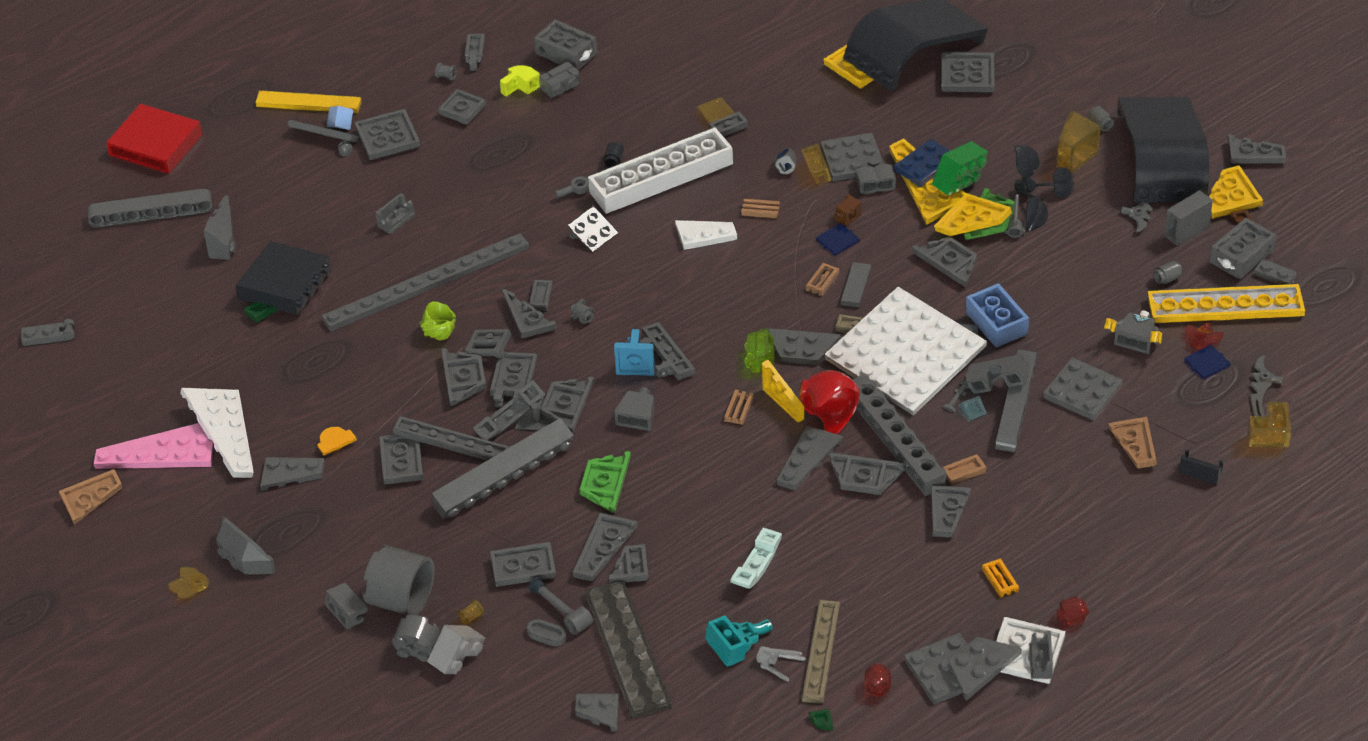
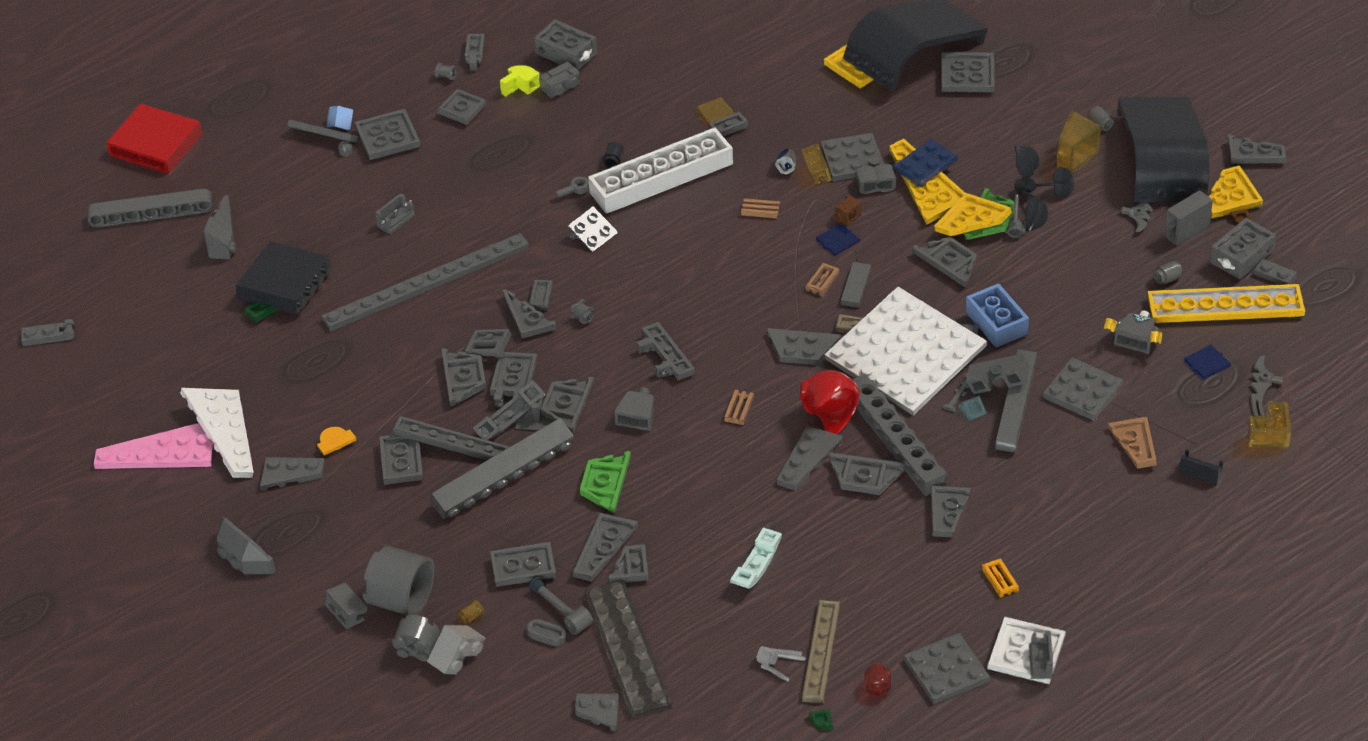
medium nougat wing [59,469,122,525] -> none
clear yellow plate [168,567,209,599] -> none
yellow tile [256,91,362,113] -> none
lime hair [420,301,456,341] -> none
dark azure bracket [614,329,655,376] -> none
white wing [675,220,737,250] -> none
teal brick [705,615,773,667] -> none
clear neon green brick [744,328,774,373] -> none
yellow wing [762,360,805,423] -> none
green brick [931,141,989,196] -> none
medium nougat tile [943,454,987,486] -> none
dark grey wing [949,637,1022,700] -> none
clear red head [1056,596,1089,626] -> none
clear red plate [1185,323,1224,349] -> none

